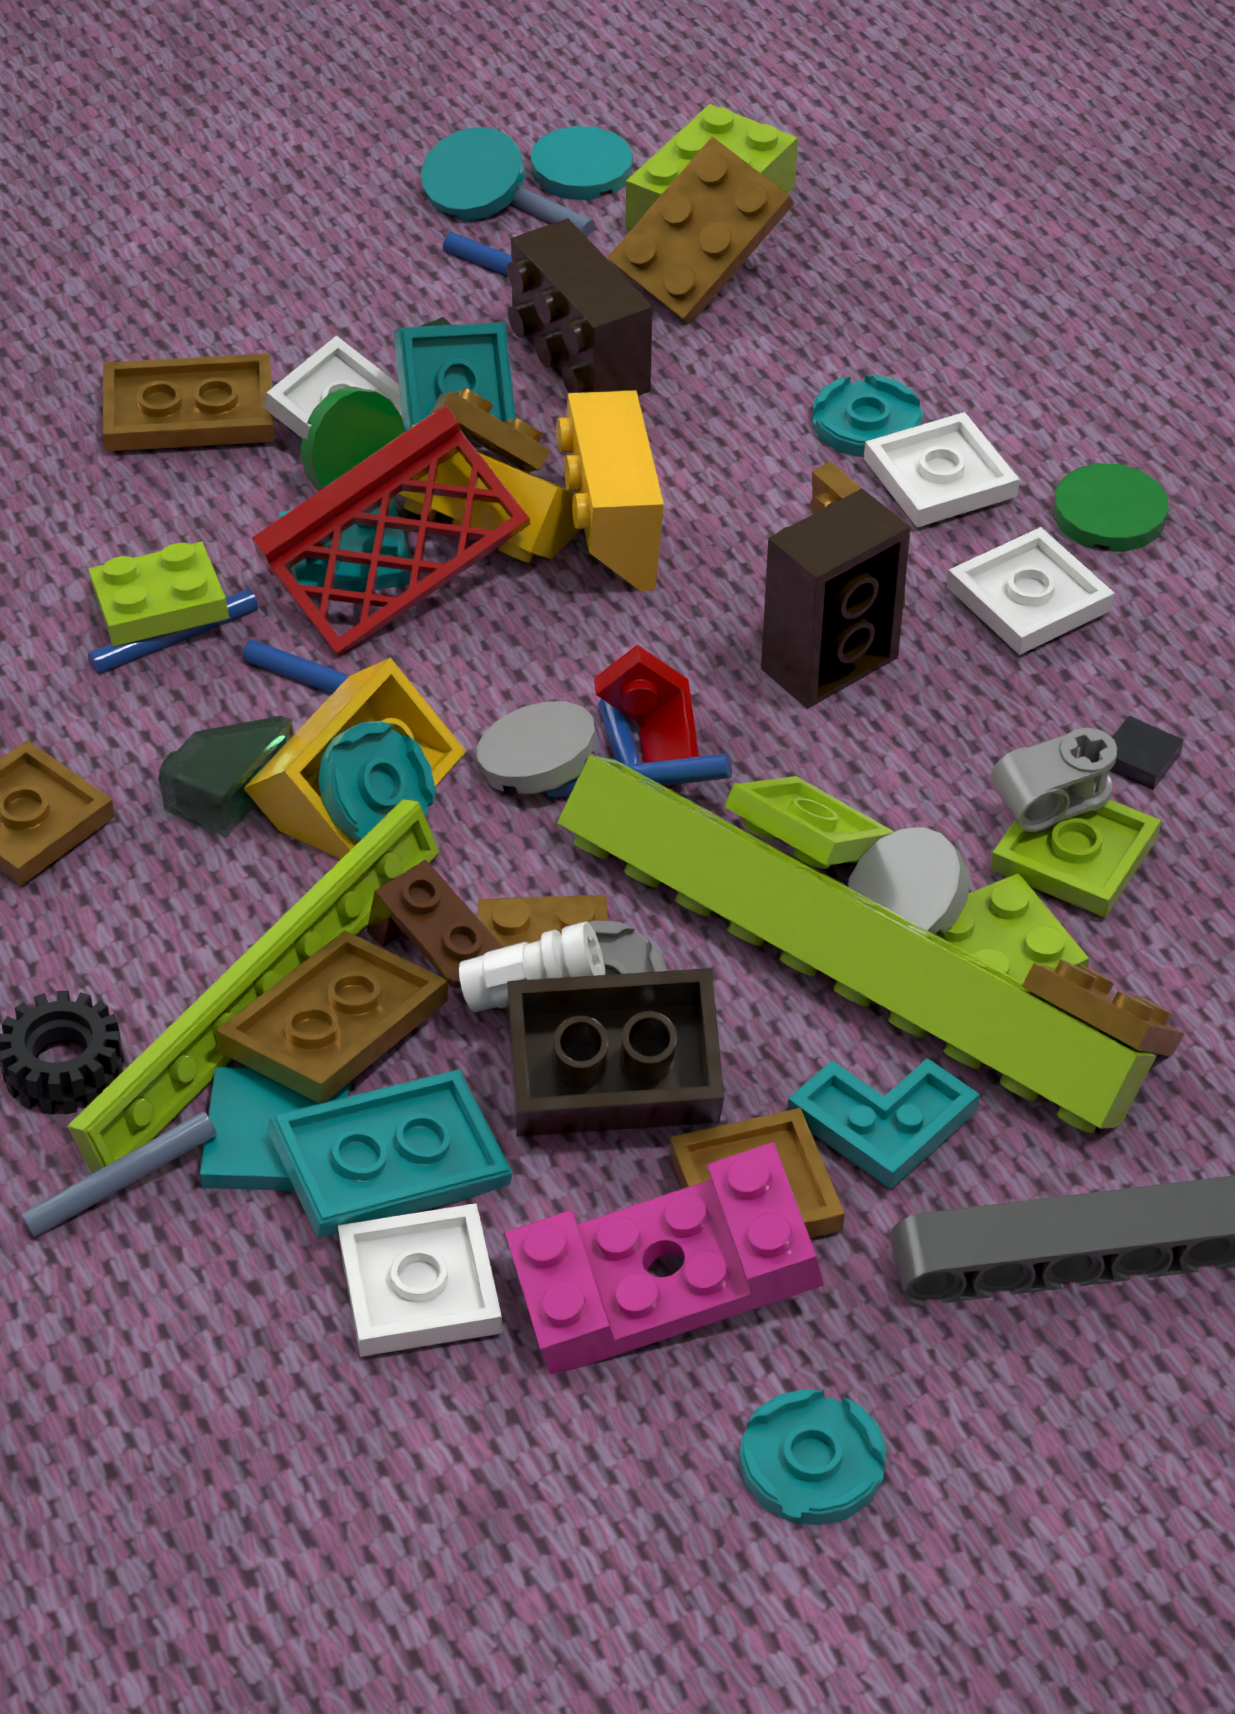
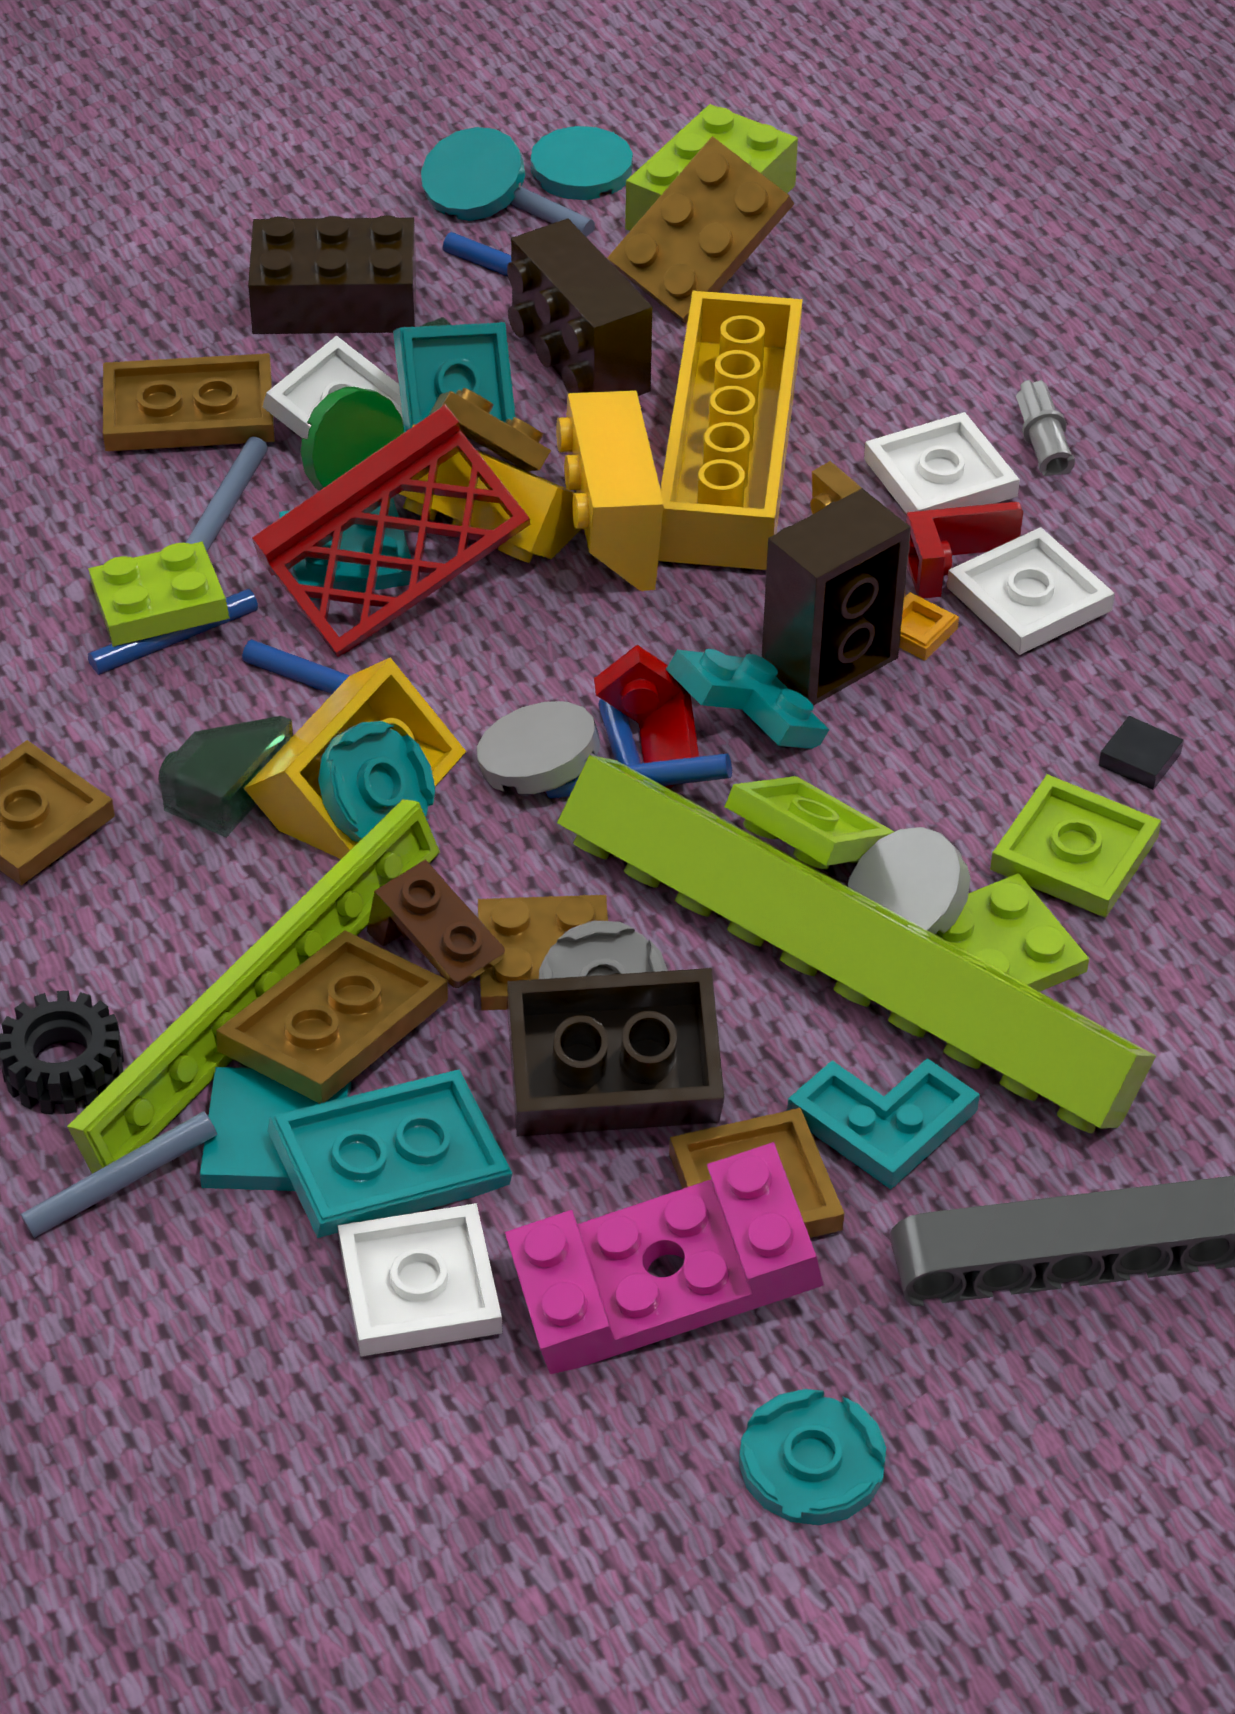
white axle [459,921,605,1013] -> none
teal tile [813,375,923,457] -> none
light grey piece [990,728,1117,832] -> none
pearl gold plate [1021,959,1185,1056] -> none
green tile [1053,463,1169,552] -> none
none -> sand blue bar [185,437,268,551]
none -> dark brown brick [248,215,416,334]
none -> yellow brick [658,291,803,570]
none -> teal plate [666,649,830,749]
none -> light orange tile [899,592,959,661]
none -> red bracket [906,502,1023,599]
none -> light grey axle [1016,380,1075,476]

